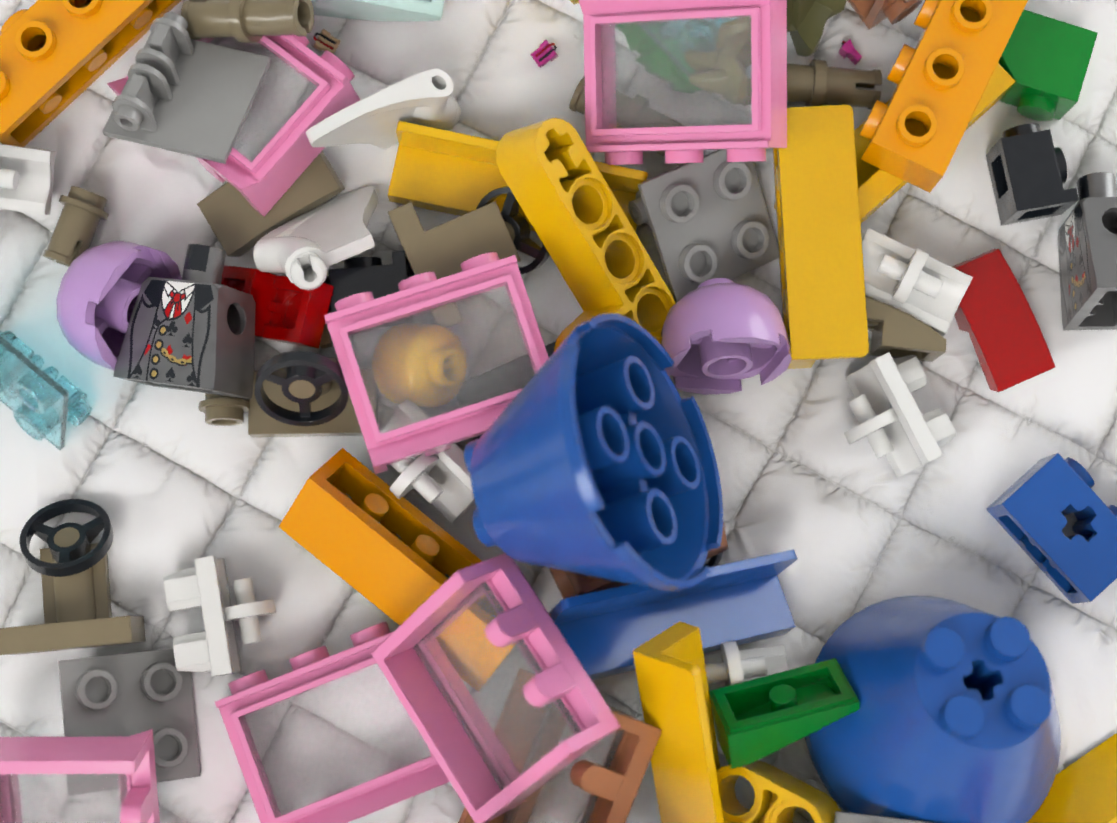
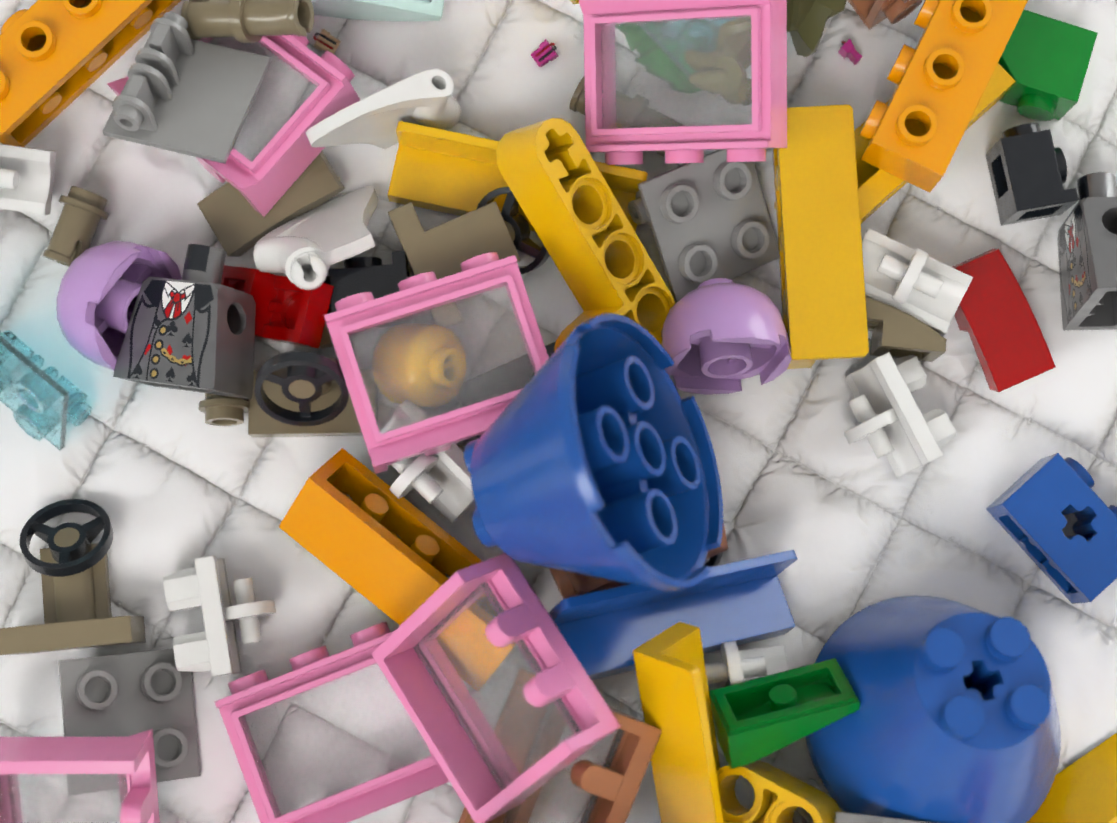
dark tan pin [787,59,882,110] -> none

